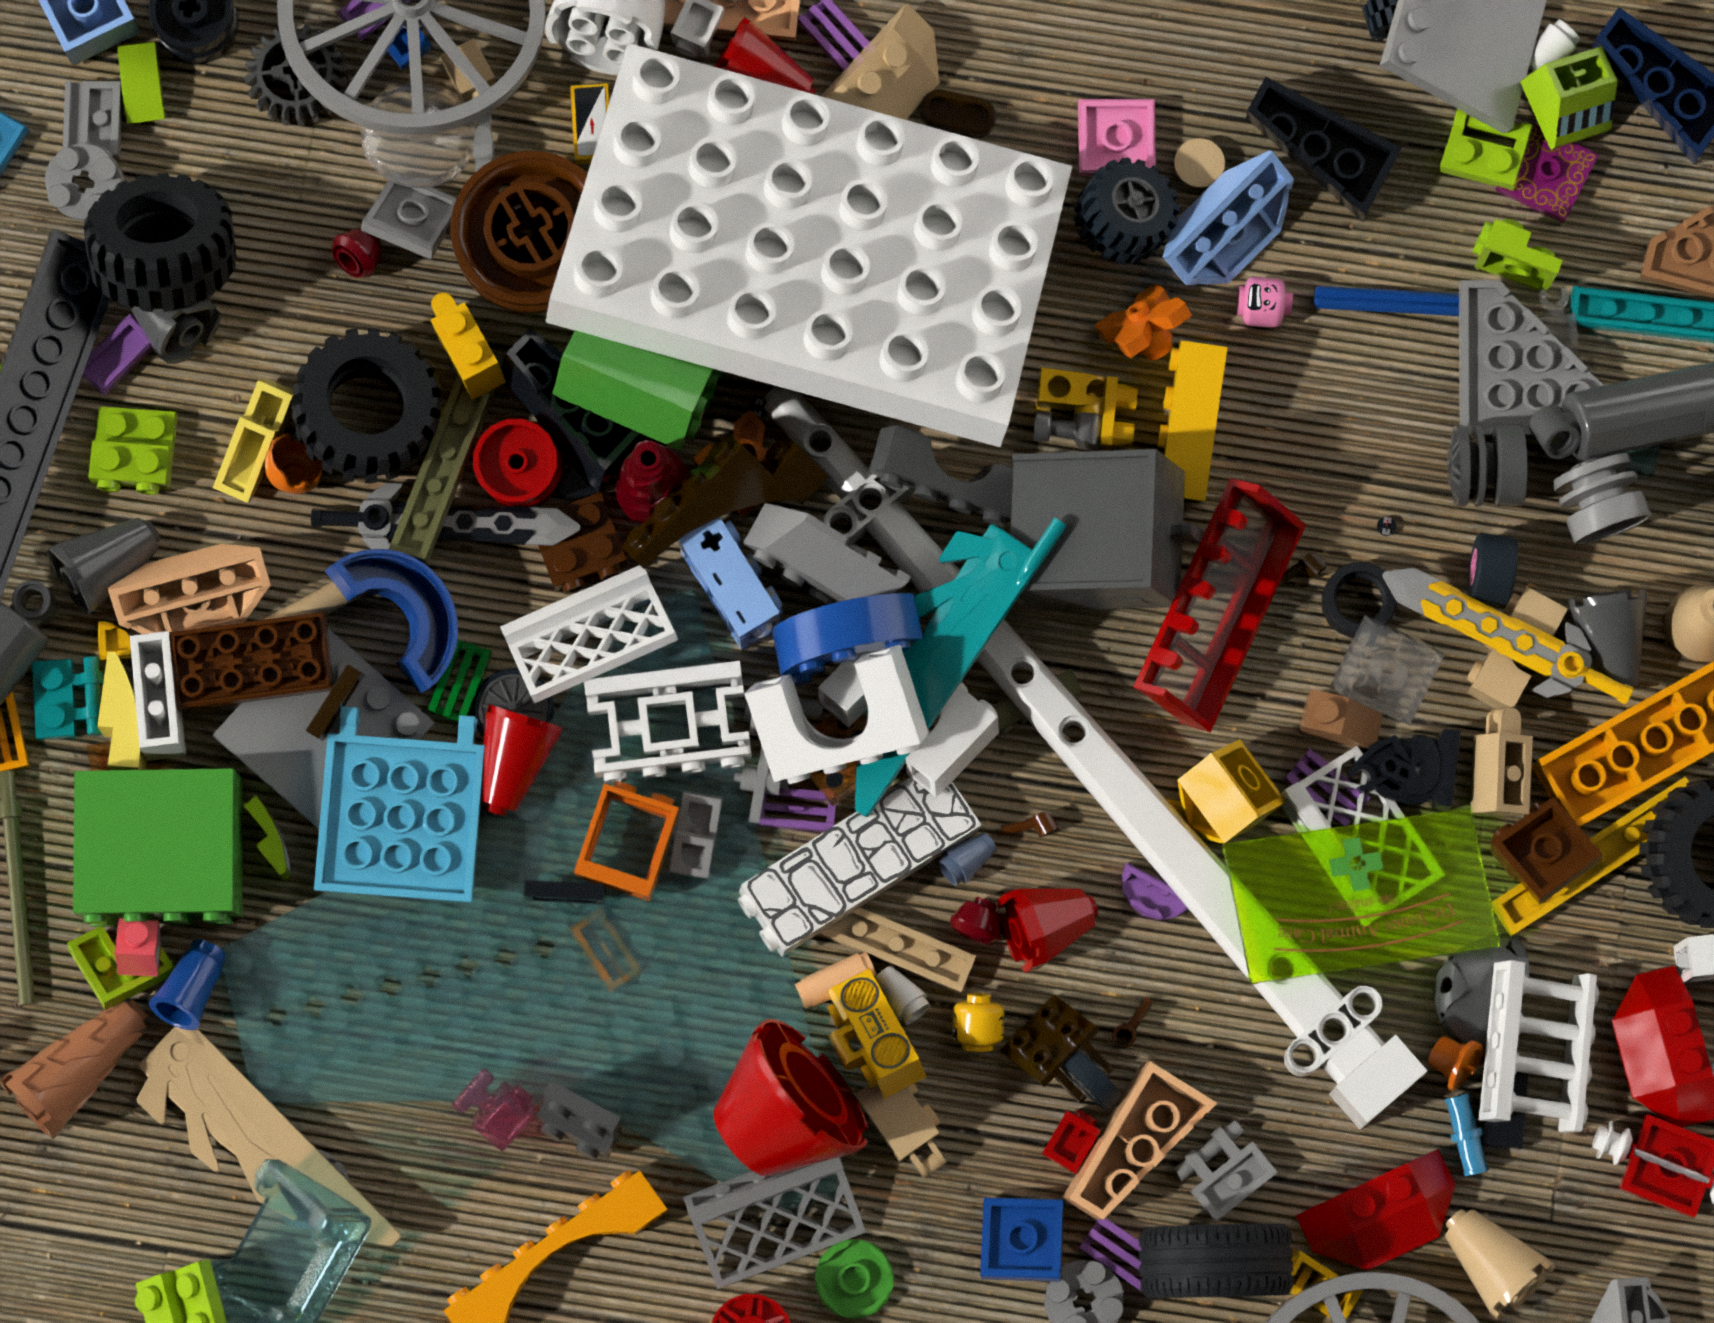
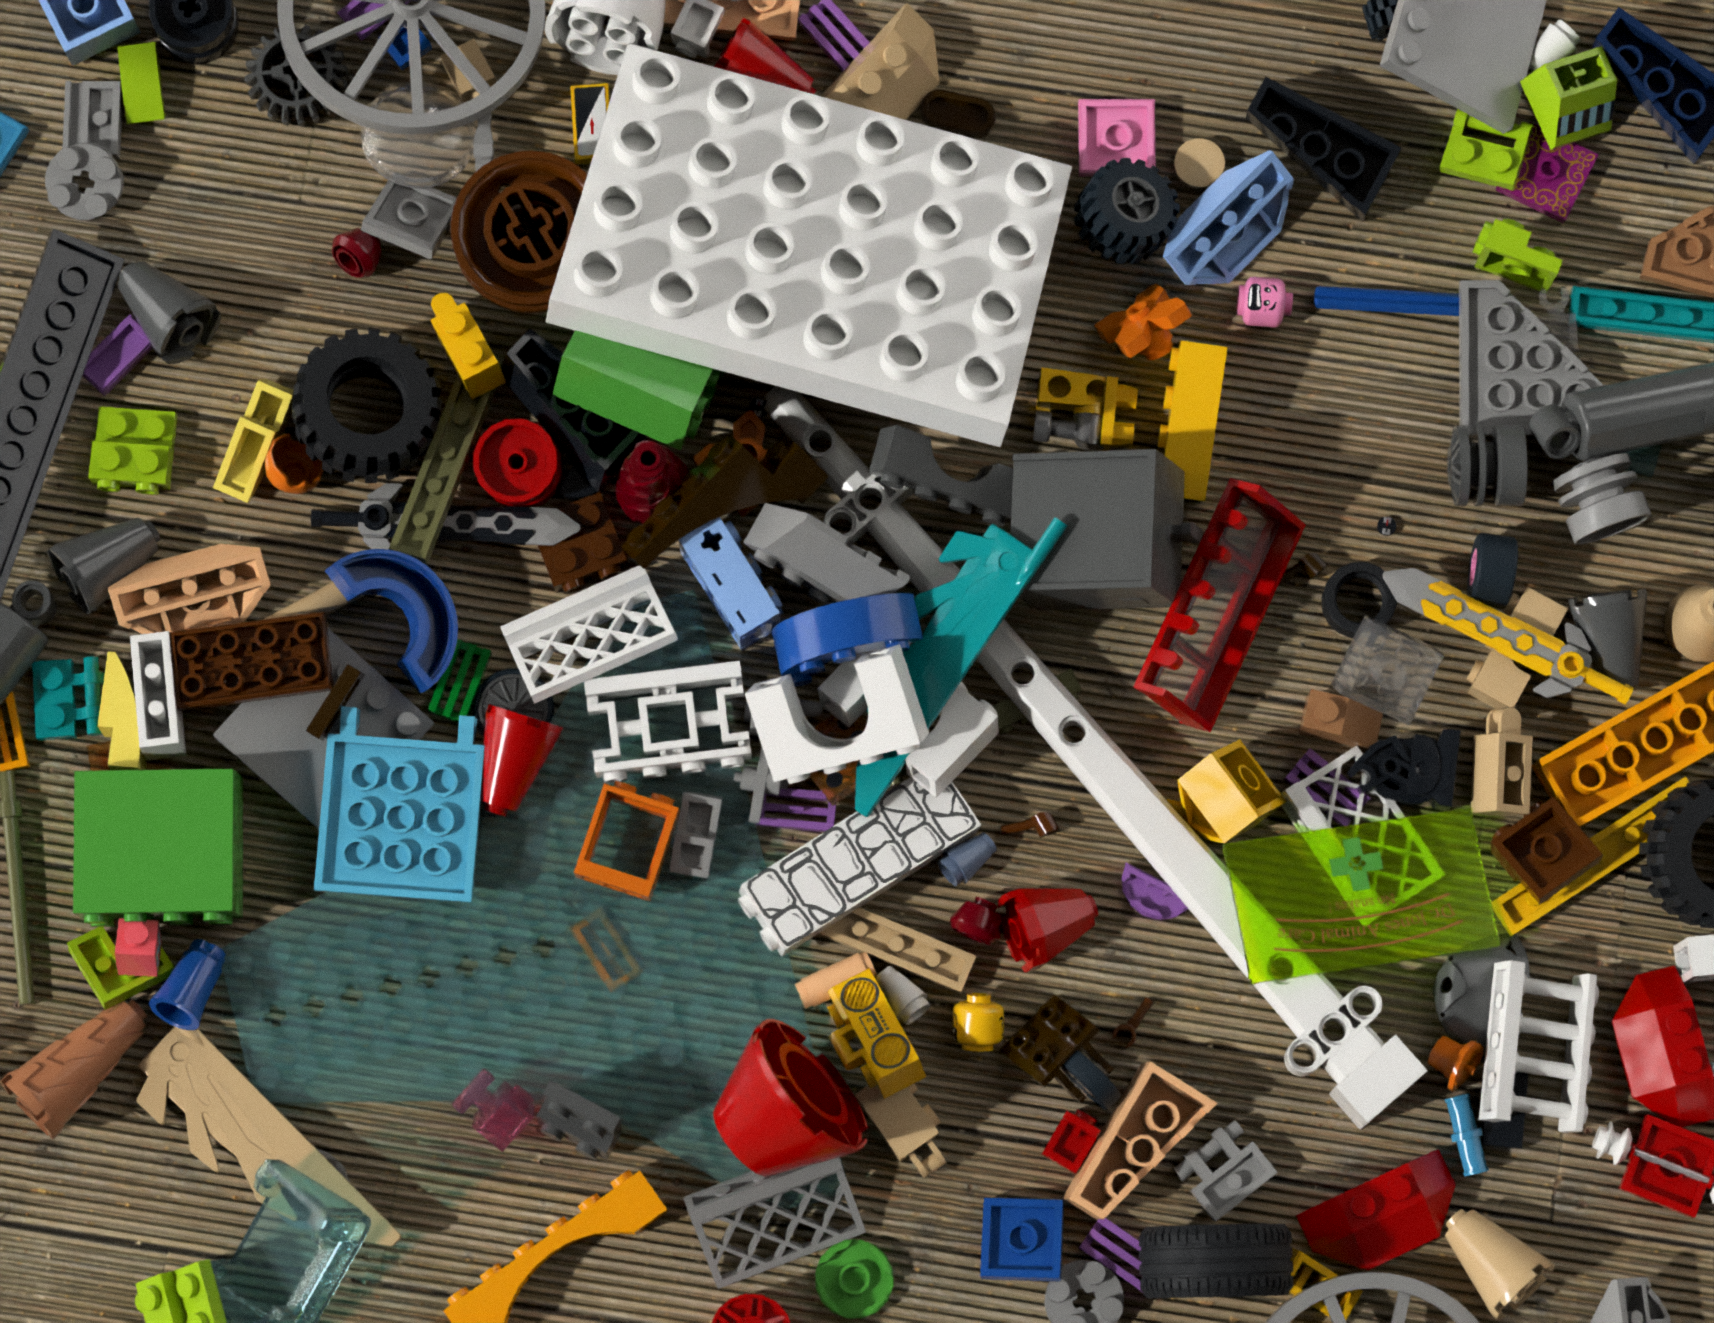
black tyre [83,173,237,312] -> none
yellow tile [98,621,132,662] -> none
lime slope [244,796,291,880] -> none
black tile [524,880,606,905] -> none

